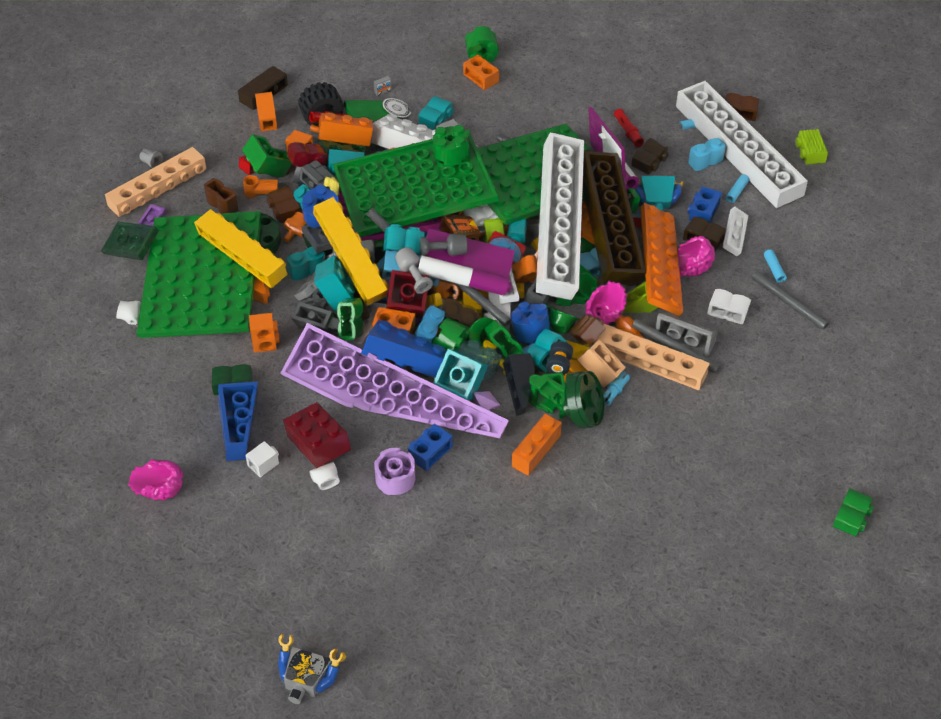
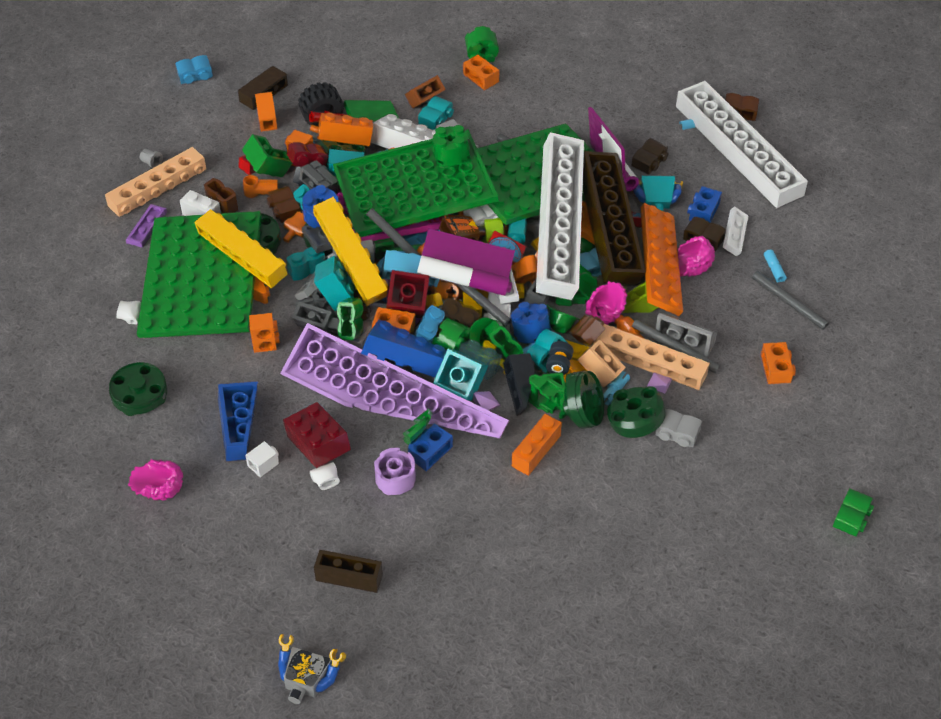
clear green plate [101,221,159,260] -> none
dark green brick [212,364,253,395] -> none
light yellow arm [324,177,340,196] -> none
tile [374,76,391,96] -> none
white sticker [383,98,411,117] -> none
teal brick [383,224,425,255] -> none
light grey piece [395,247,433,294] -> none
dark grey piece [420,234,467,256] -> none
red pin [614,108,644,147] -> none
green tile [627,188,640,213] -> none
medium azure brick [688,138,726,171] -> none
white brick [707,289,751,324] -> none
medium azure piece [725,174,750,203] -> none
lime brick [795,129,828,165] -> none
none -> dark green piece [109,362,167,416]
none -> dark azure brick [175,55,213,84]
none -> white brick [180,190,221,216]
none -> dark brown brick [314,550,383,593]
none -> green brick [402,408,433,445]
none -> dark orange brick [404,75,446,108]
none -> dark green piece [607,386,665,438]
none -> lavender slope [647,372,672,394]
none -> light grey brick [655,409,702,447]
none -> orange brick [761,342,796,384]

